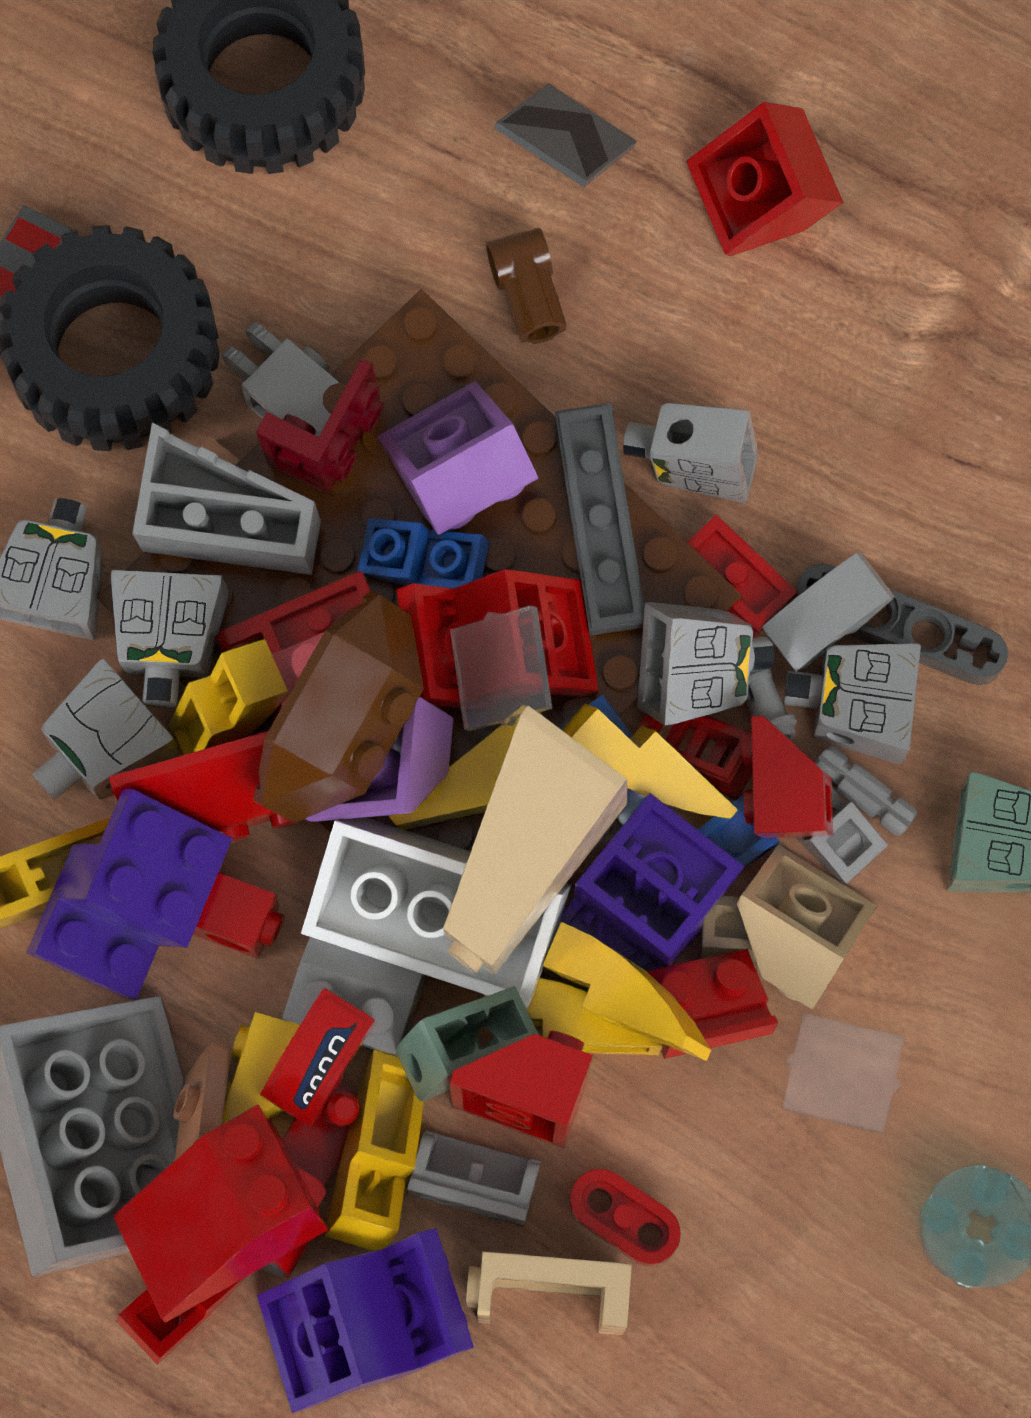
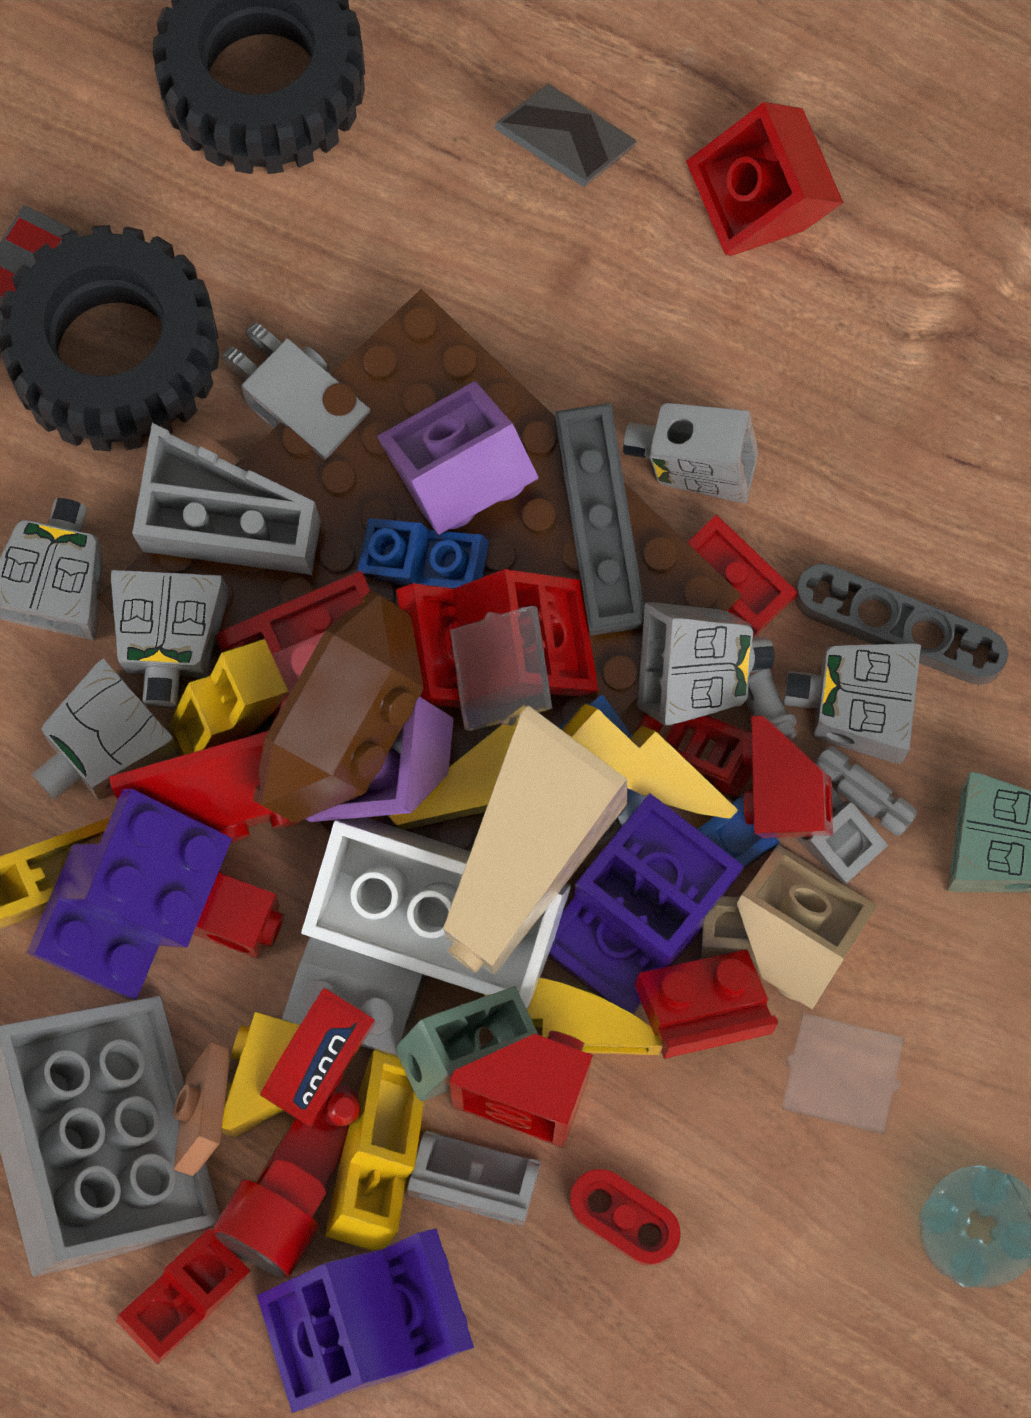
red slope [113,1104,329,1323] -> none
dark red bracket [256,358,384,495] -> none
tan panel [466,1252,632,1335] -> none
reddish brown piece [486,228,566,344] -> none
yellow slope [542,922,711,1061] -> none
light grey slope [762,552,895,672] -> none

